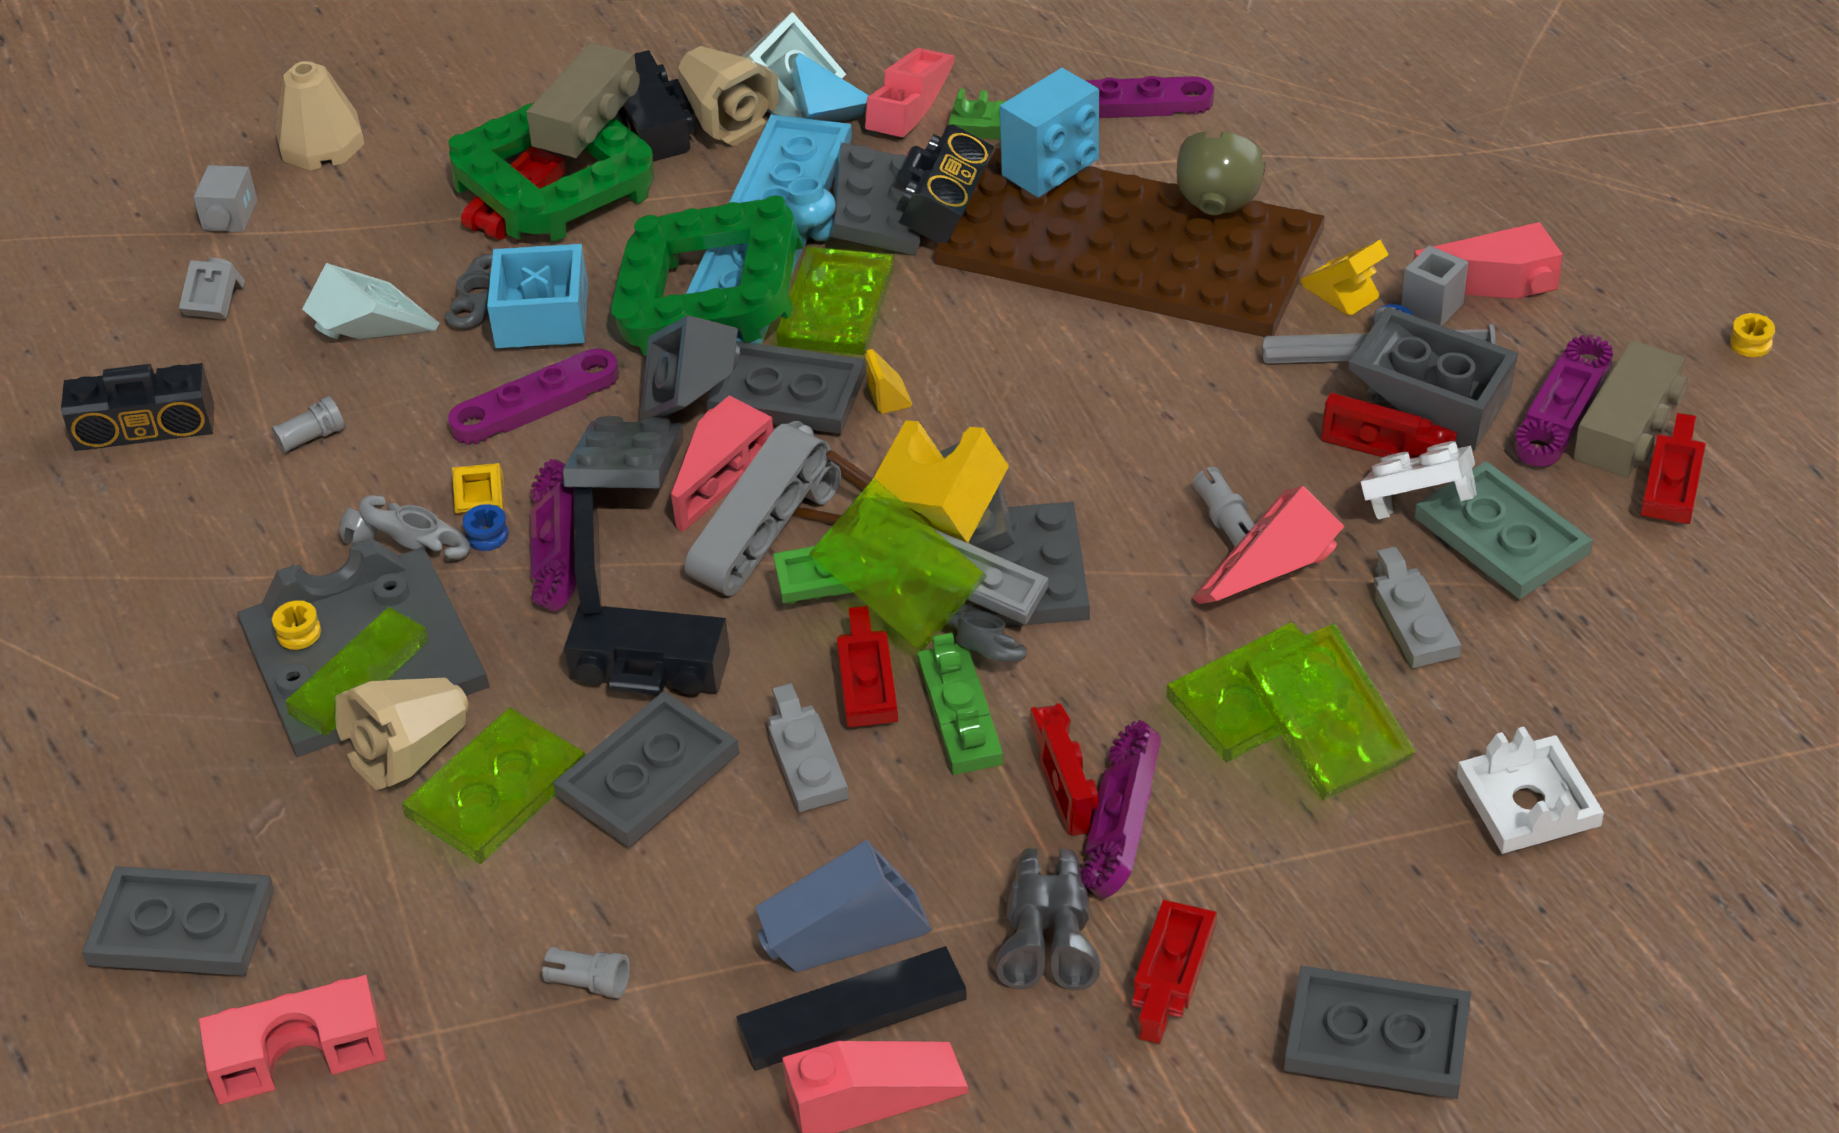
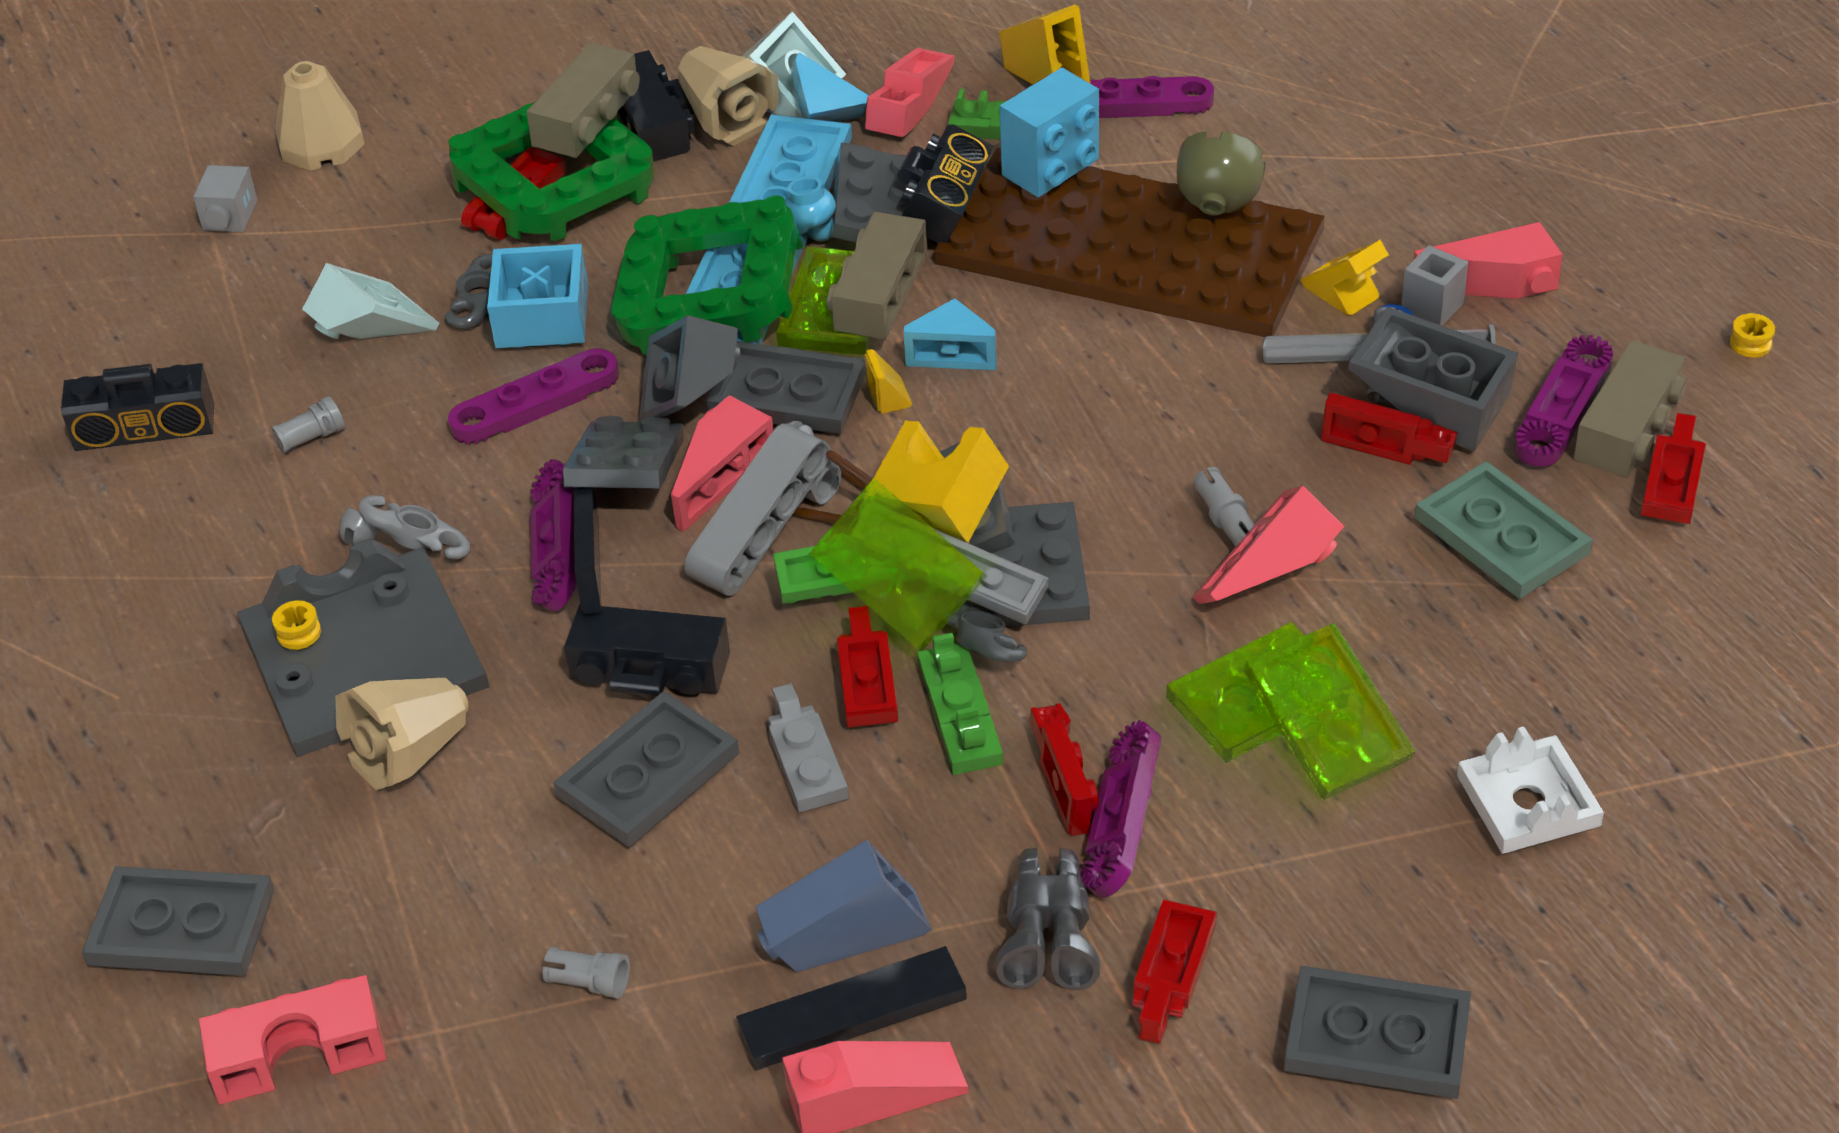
light grey bracket [179,258,245,319] -> none
clear neon green plate [285,607,429,736] -> none
clear neon green plate [402,707,585,865] -> none
yellow slope [452,463,504,515] -> none
blue bush [462,504,509,551] -> none
white piece [1361,441,1477,520] -> none
light grey hinge [1373,546,1462,669] -> none
none -> dark tan brick [827,212,927,340]
none -> medium azure slope [903,298,997,370]
none -> yellow slope [999,4,1091,85]

